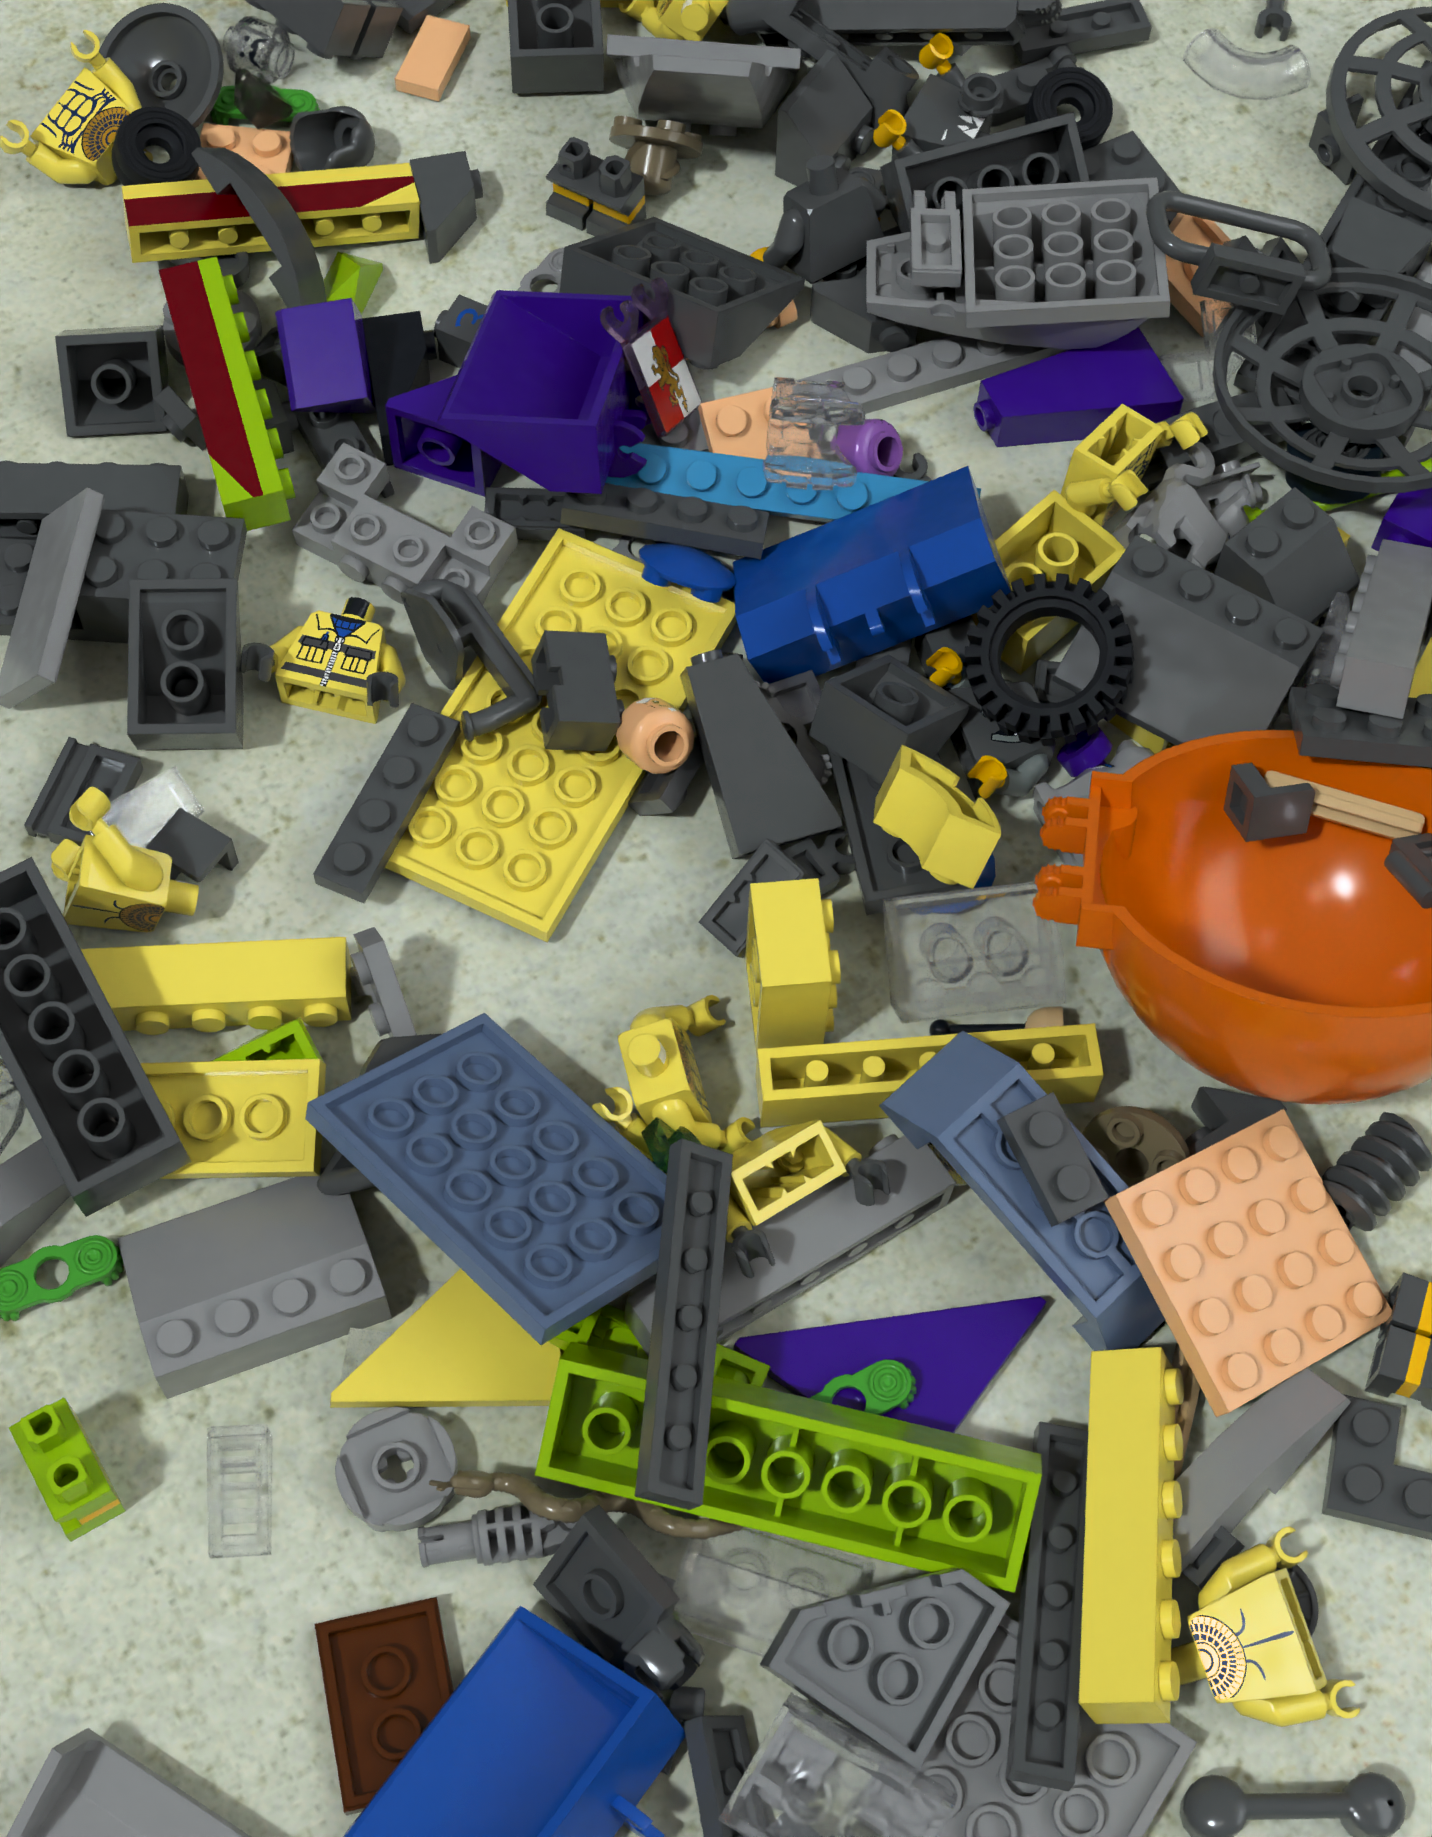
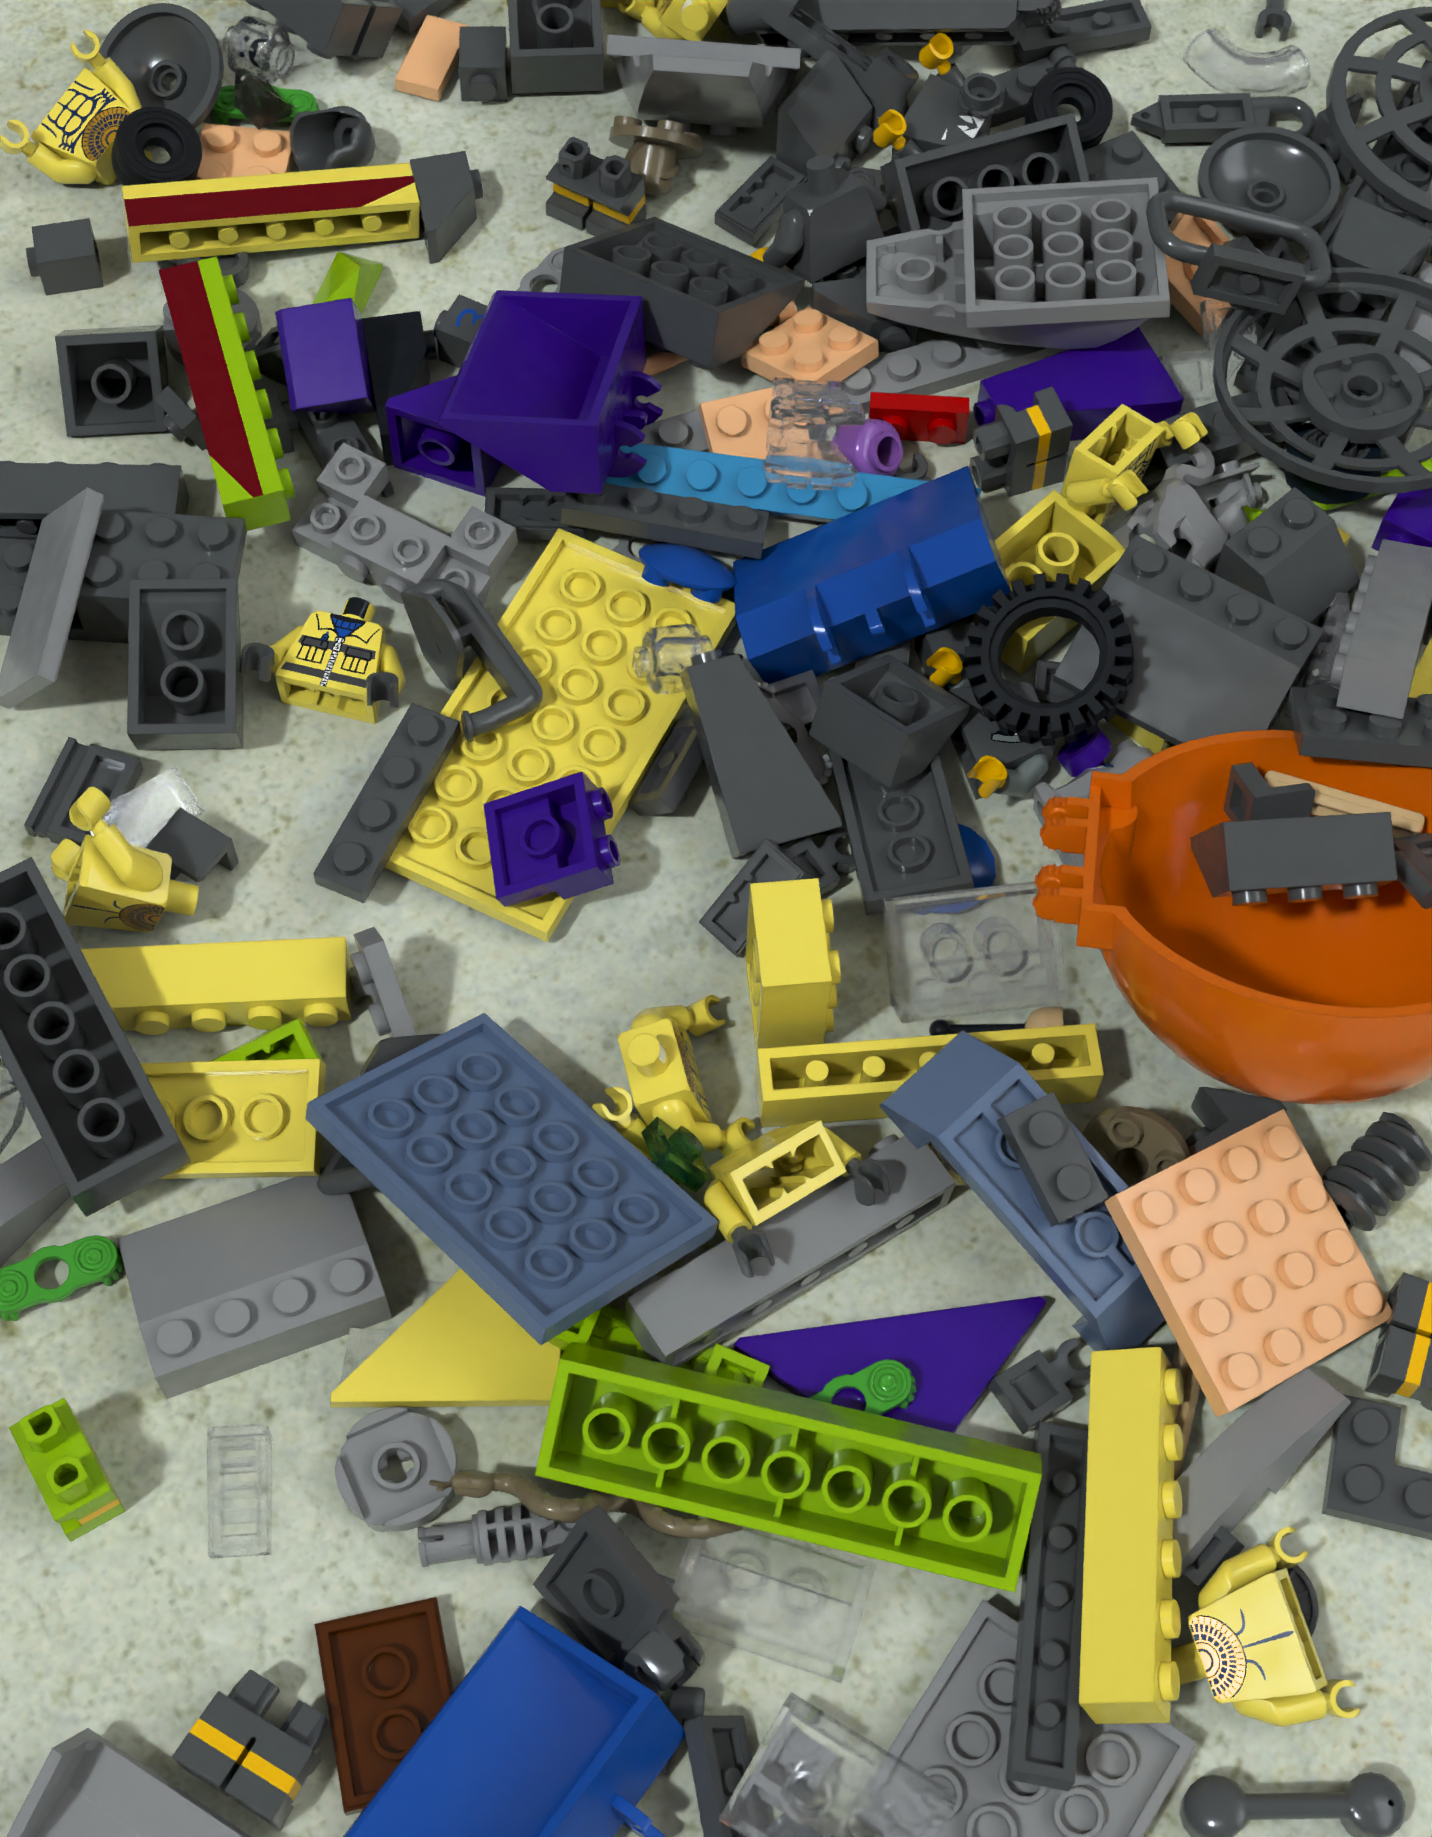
dark grey slope [191,147,327,308] -> none
dark grey brick [531,630,625,751] -> none
flag [600,277,702,438] -> none
light nougat head [616,698,695,774] -> none
dark grey plate [635,1138,733,1510] -> none
dark grey plate [759,1568,1010,1771] -> none
light yellow brick [873,745,1001,889] -> none
light grey hinge [910,190,962,288] -> none
none -> dark grey brick [26,218,104,296]
none -> dark grey hips [172,1669,329,1831]
none -> dark grey brick [459,26,508,102]
none -> dark purple plate [483,771,621,907]
none -> clear head [633,624,713,694]
none -> dark grey plate [714,156,808,246]
none -> light nougat plate [741,306,879,401]
none -> red plate [868,392,970,444]
none -> dark grey hips [969,386,1073,497]
none -> dark grey plate [988,1338,1091,1435]
none -> dark grey plate [1130,93,1316,143]
none -> dark grey slope [1190,812,1398,906]
none -> dark grey dish [1197,126,1340,240]

